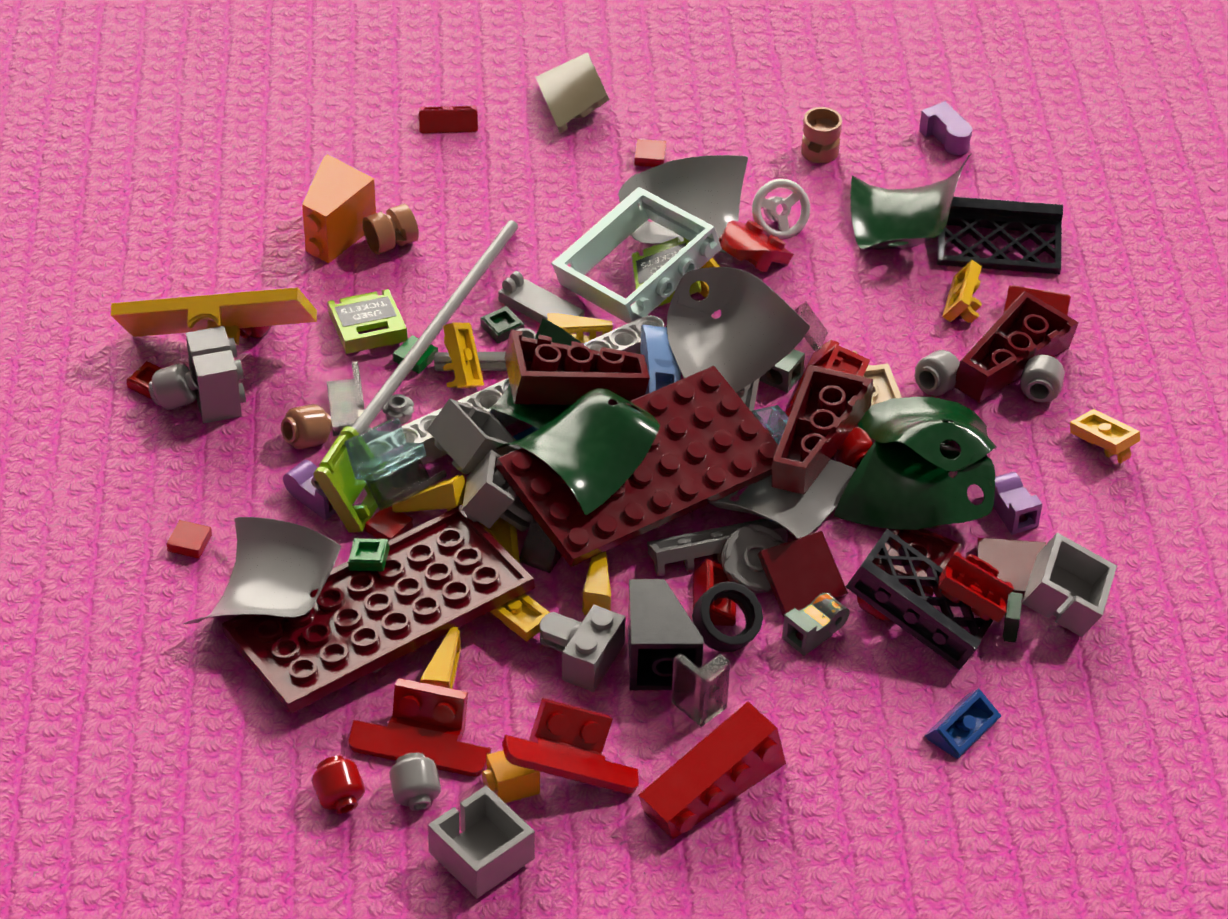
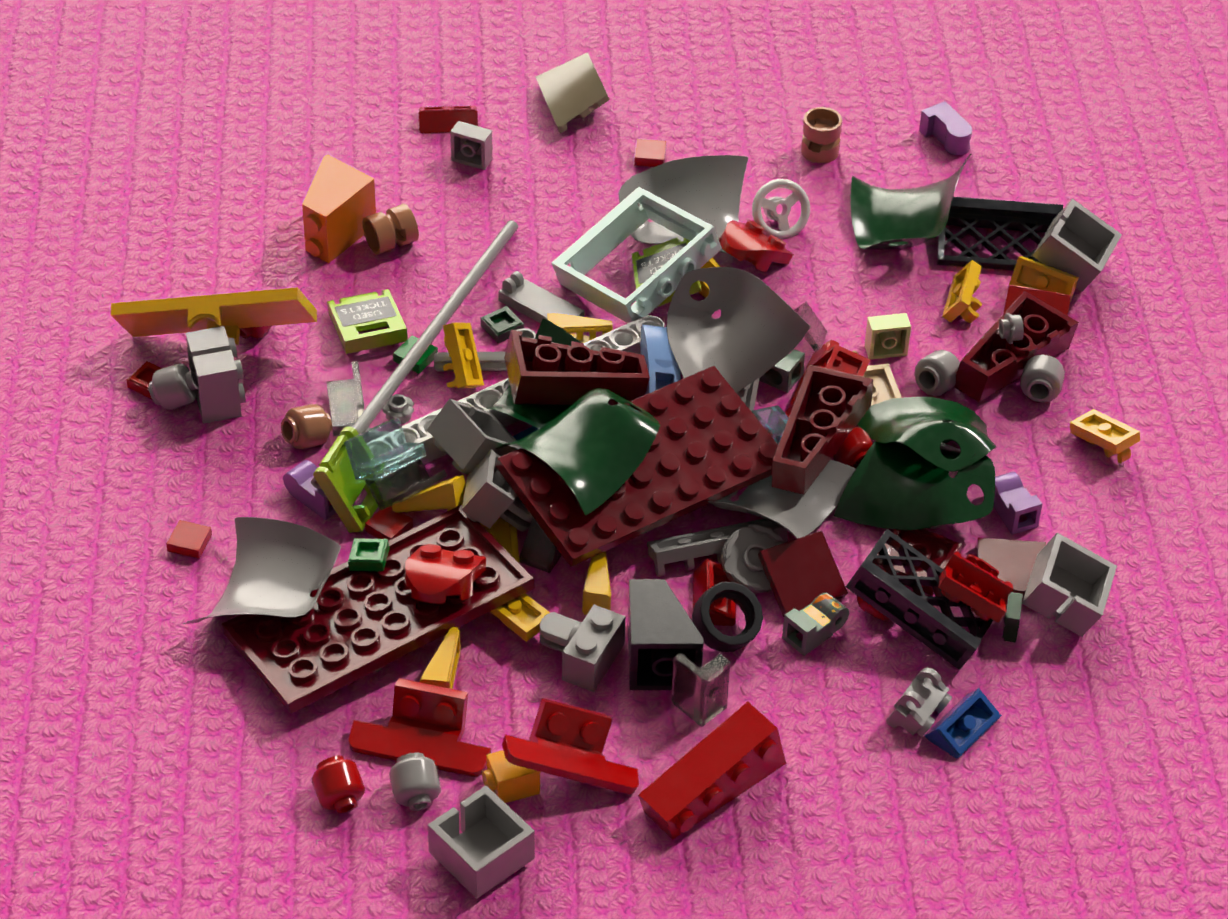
none -> red slope [405,544,486,604]
none -> piece [450,121,493,170]
none -> piece [864,313,911,359]
none -> light grey piece [886,668,952,737]
none -> light grey plate [999,313,1024,344]
none -> yellow plate [1009,256,1079,302]
none -> light grey piece [1032,198,1122,292]

